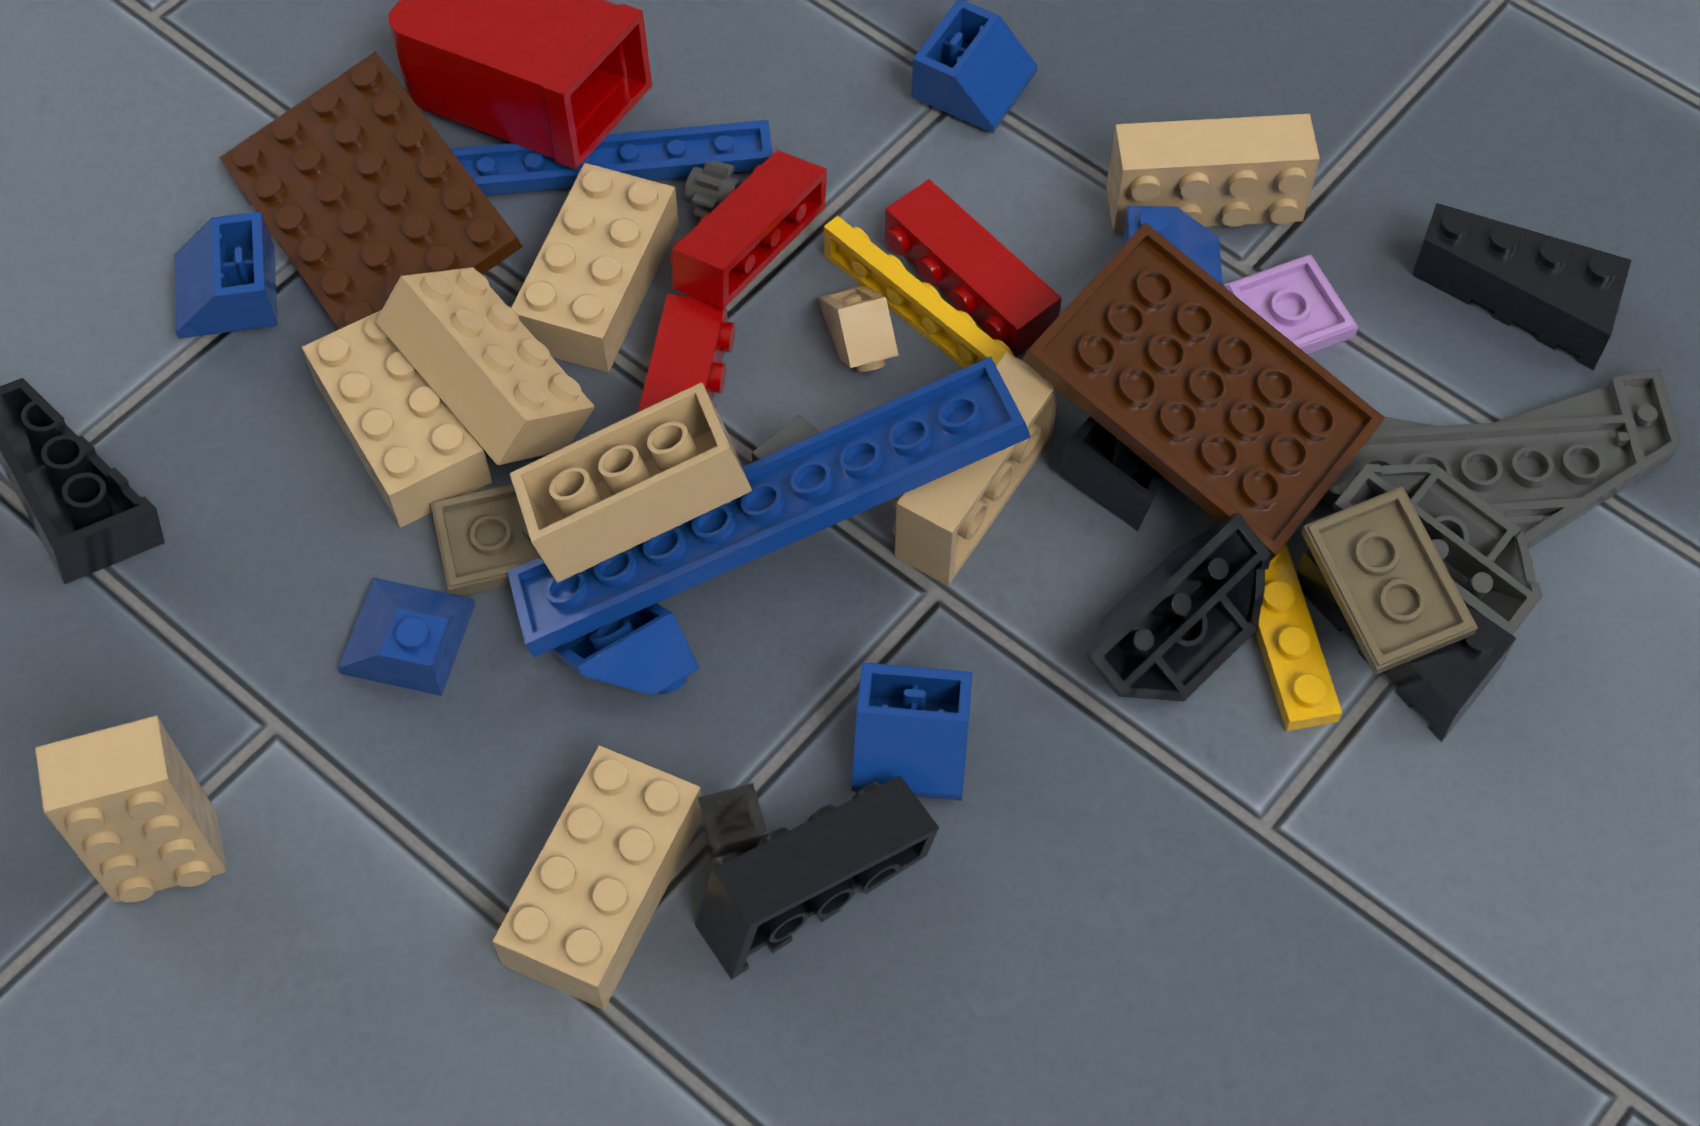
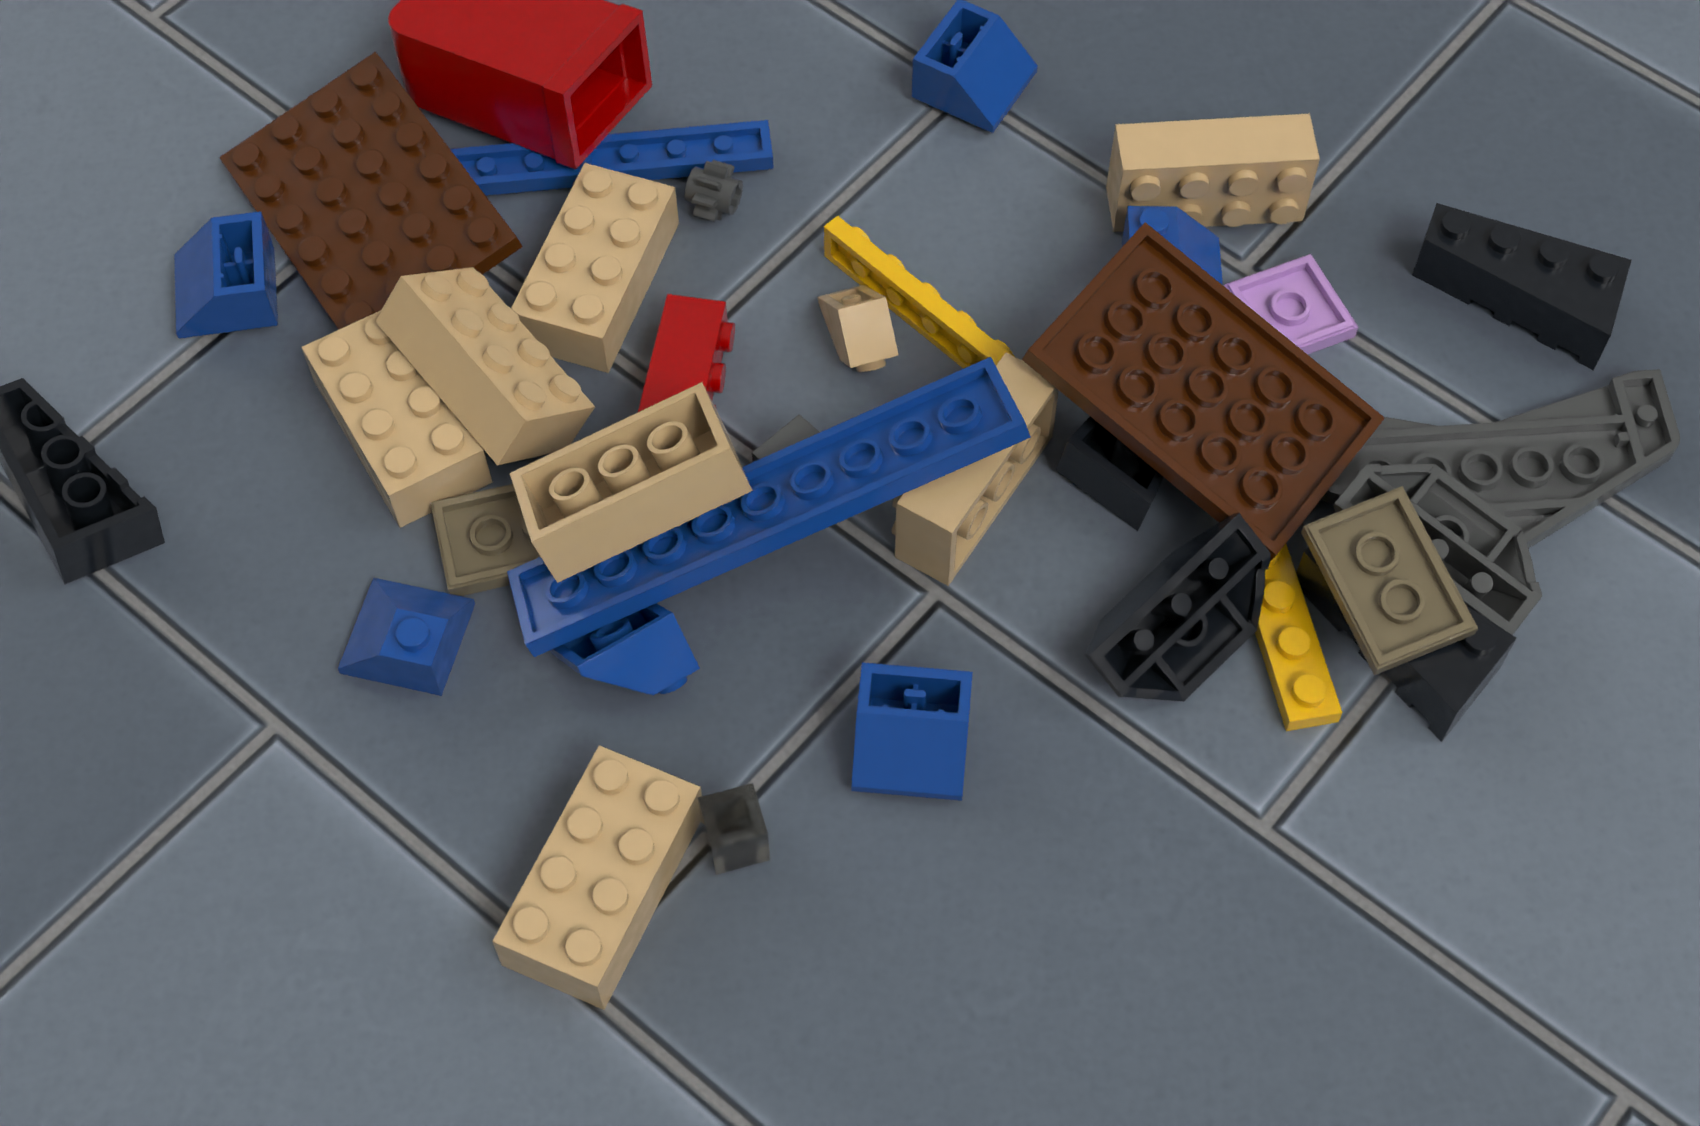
tan brick [35,716,227,903] -> none
red brick [669,150,827,309] -> none
black wedge [695,776,939,980] -> none
red brick [884,179,1062,357] -> none

